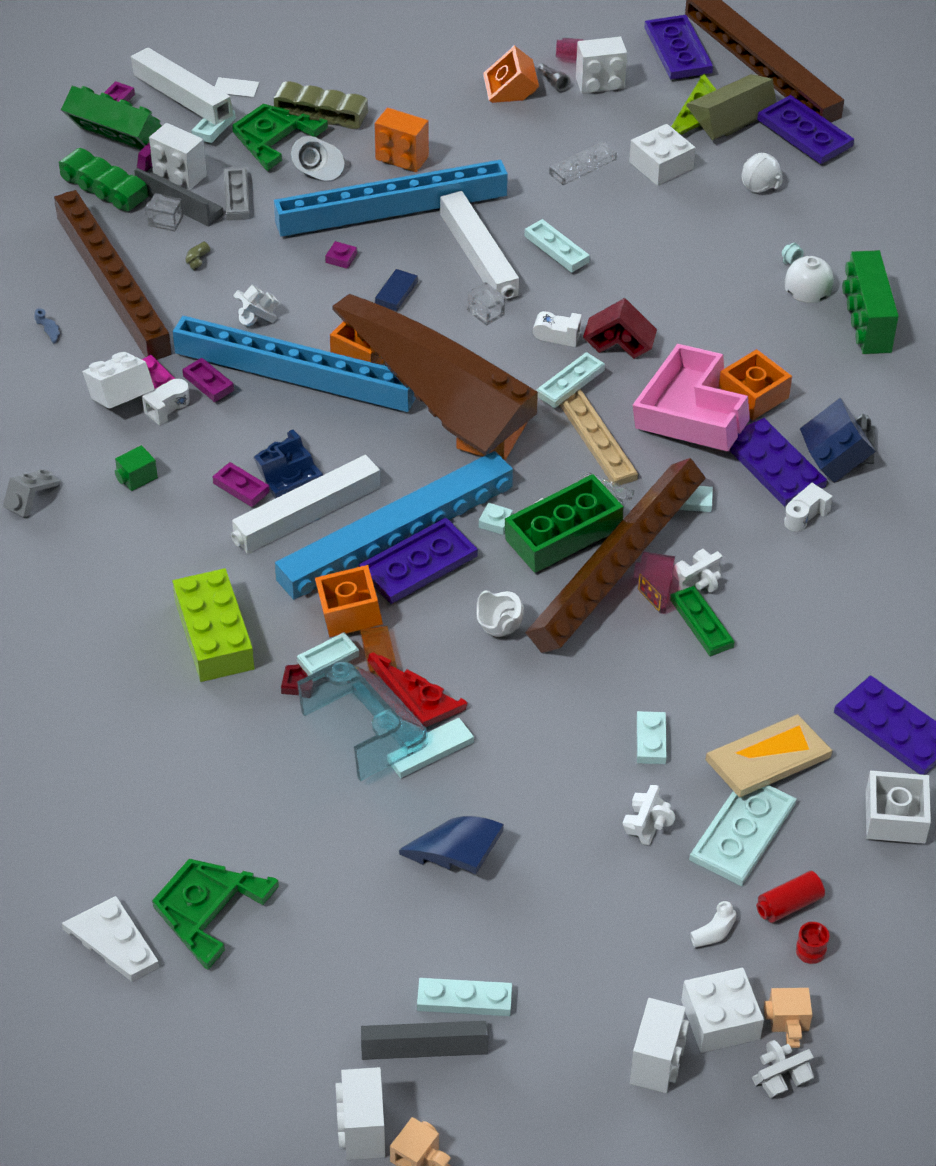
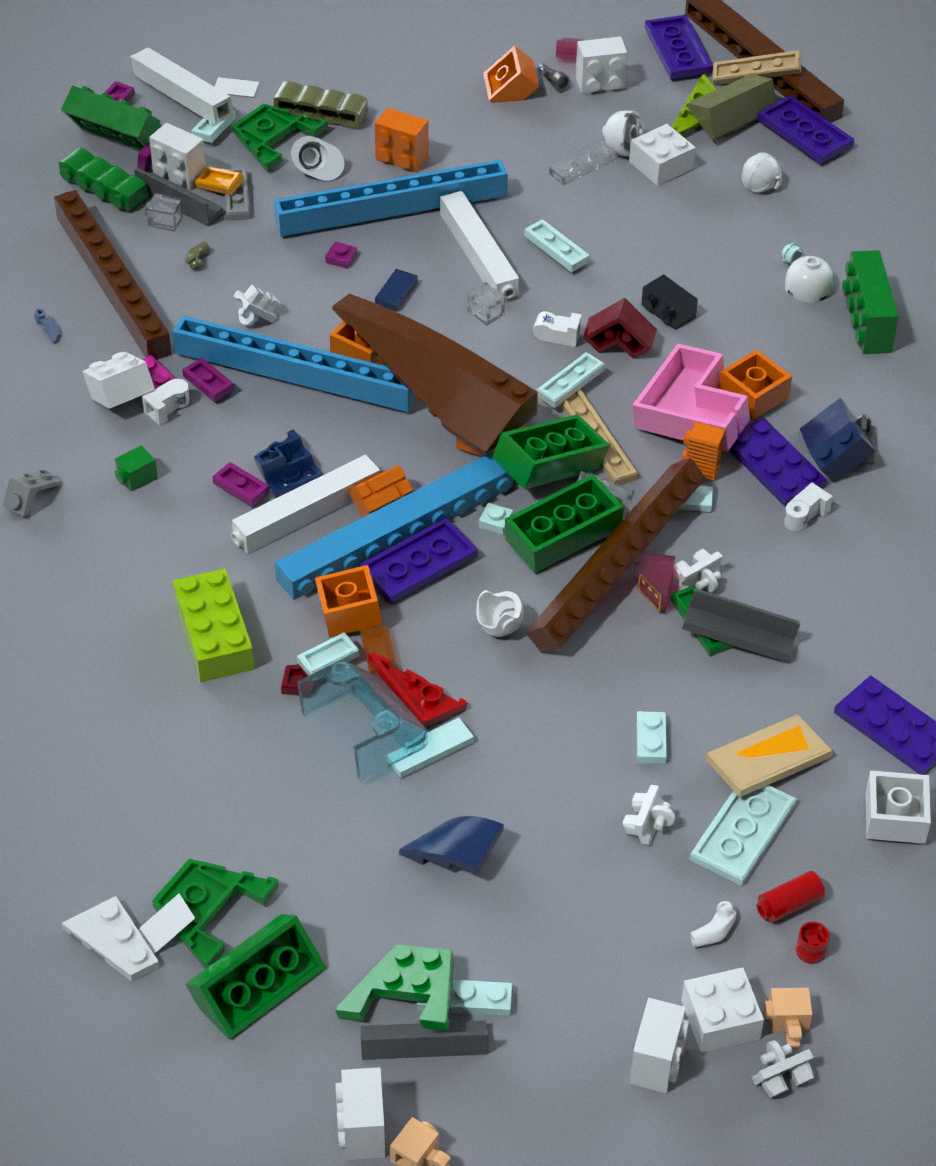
none -> white sticker [138,894,195,954]
none -> green slope [185,914,326,1039]
none -> light orange tile [194,166,244,195]
none -> wing [335,944,454,1031]
none -> orange brick [349,465,413,518]
none -> green brick [492,414,610,489]
none -> white cylinder [602,111,644,157]
none -> black brick [641,274,698,330]
none -> orange brick [681,421,725,481]
none -> dark grey panel [682,589,800,663]
none -> tan tile [712,50,802,85]

